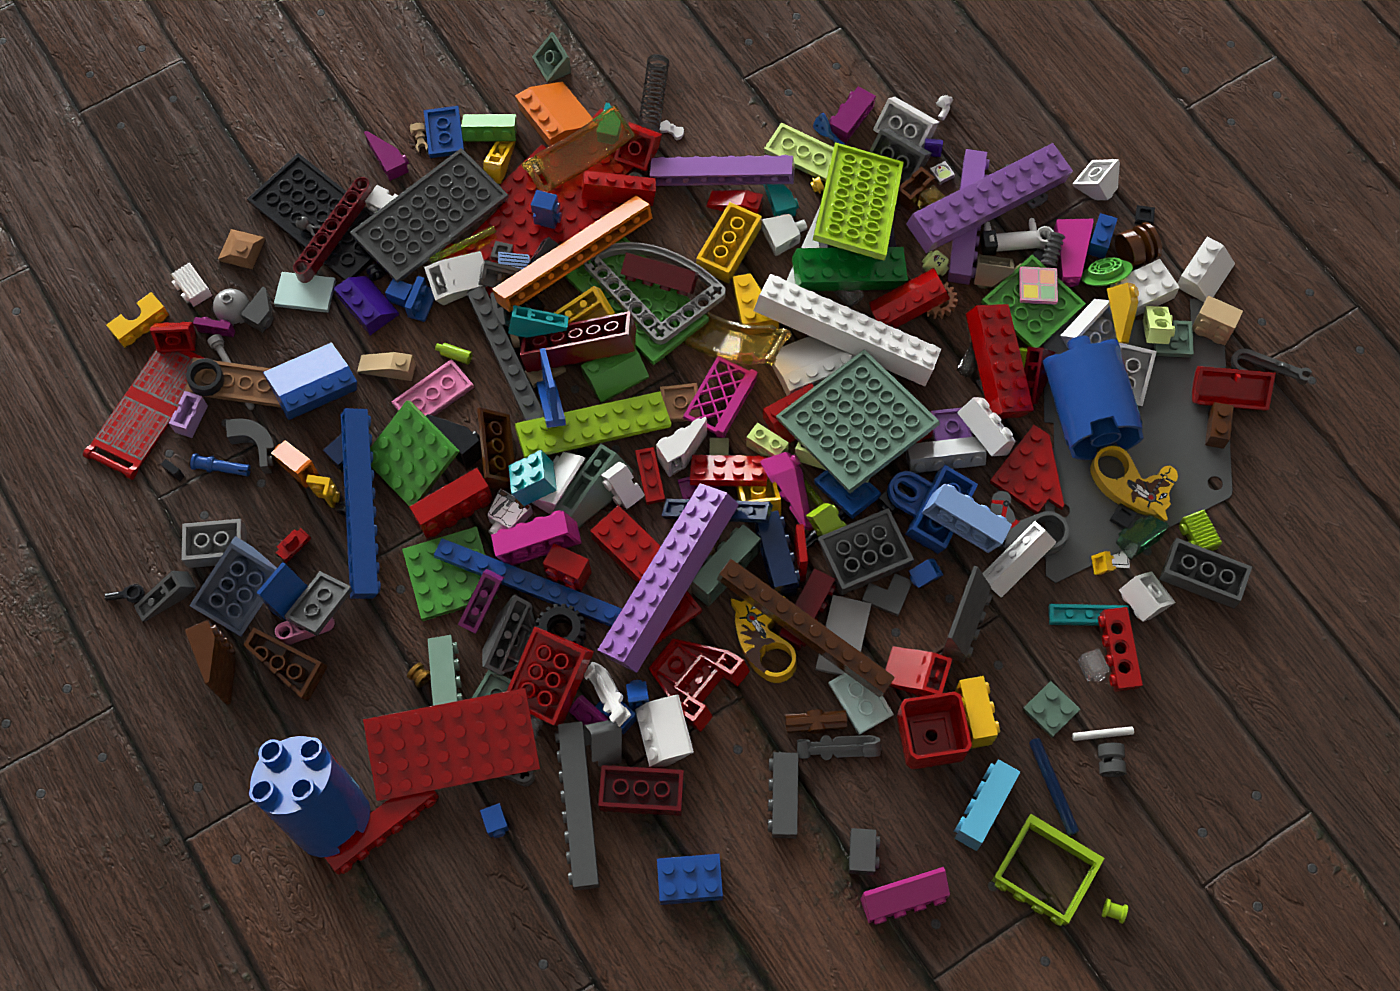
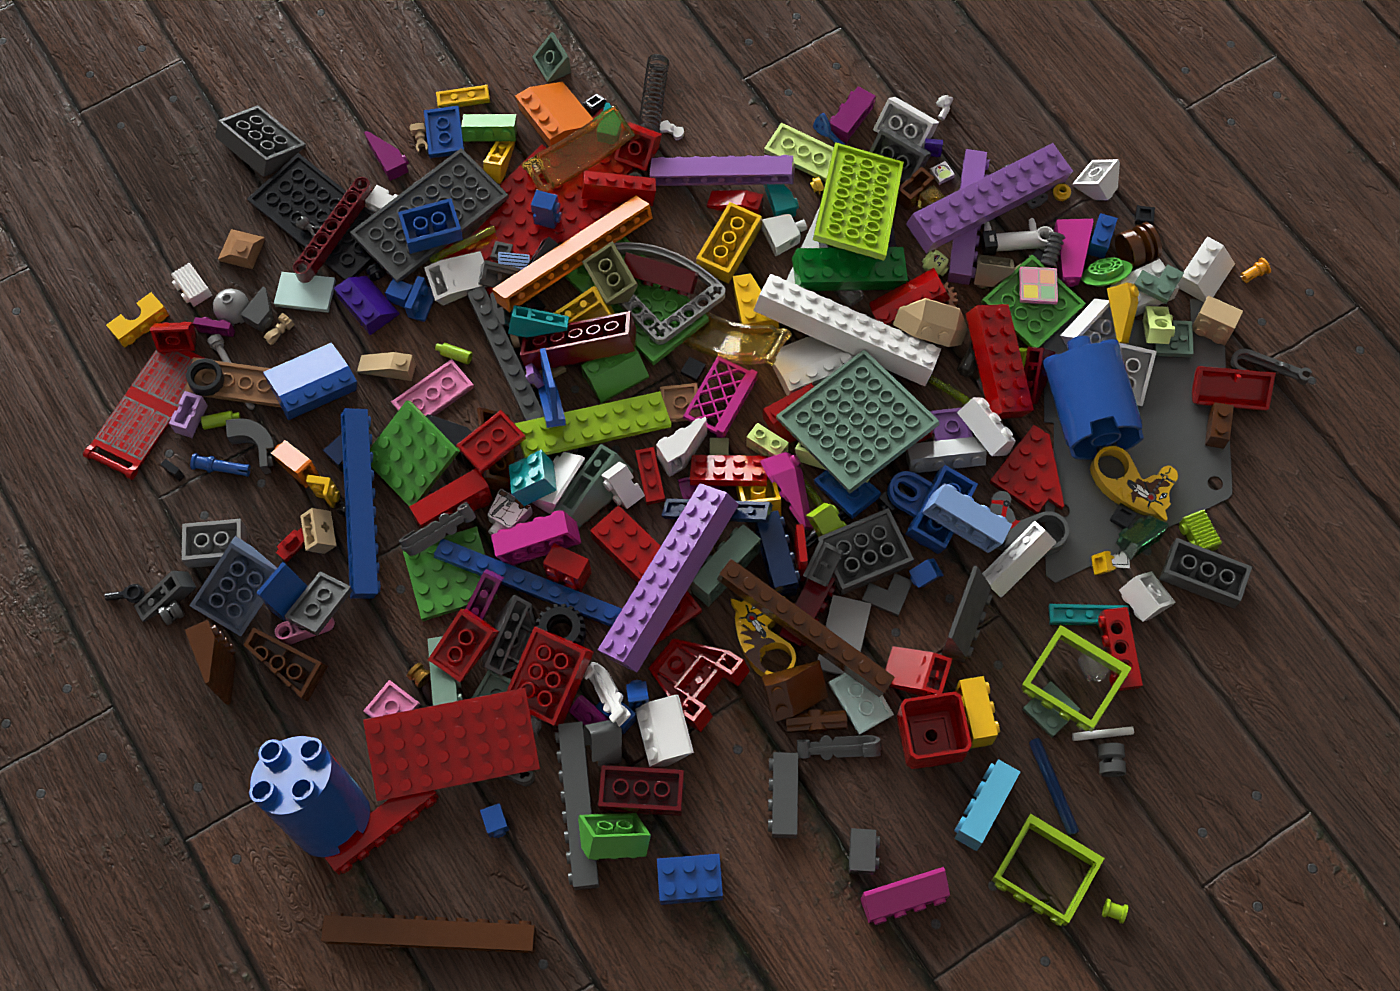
none -> dark grey wheel [158,599,186,626]
none -> lime cylinder [201,411,241,430]
none -> dark grey slope [215,105,306,177]
none -> tan piece [264,313,294,345]
none -> tan brick [300,508,336,554]
none -> reddish brown brick [321,912,536,954]
none -> bright pink tile [363,680,421,718]
none -> blue brick [398,198,463,254]
none -> dark grey piece [399,502,476,556]
none -> red slope [428,609,499,682]
none -> yellow tile [436,85,490,108]
none -> red tile [456,410,526,474]
none -> medium lavender plate [525,363,544,389]
none -> bright green slope [578,813,651,860]
none -> olive slope [582,241,638,305]
none -> black tile [583,94,607,113]
none -> black tile [681,357,706,382]
none -> reddish brown slope [761,660,828,722]
none -> dark grey hinge [803,540,844,587]
none -> tan wedge [893,298,968,347]
none -> clear neon green bar [928,375,971,405]
none -> lime window [1021,625,1131,732]
none -> yellow plate [1053,184,1071,201]
none -> sand green plate [1134,264,1184,304]
none -> light orange pin [1240,258,1271,283]

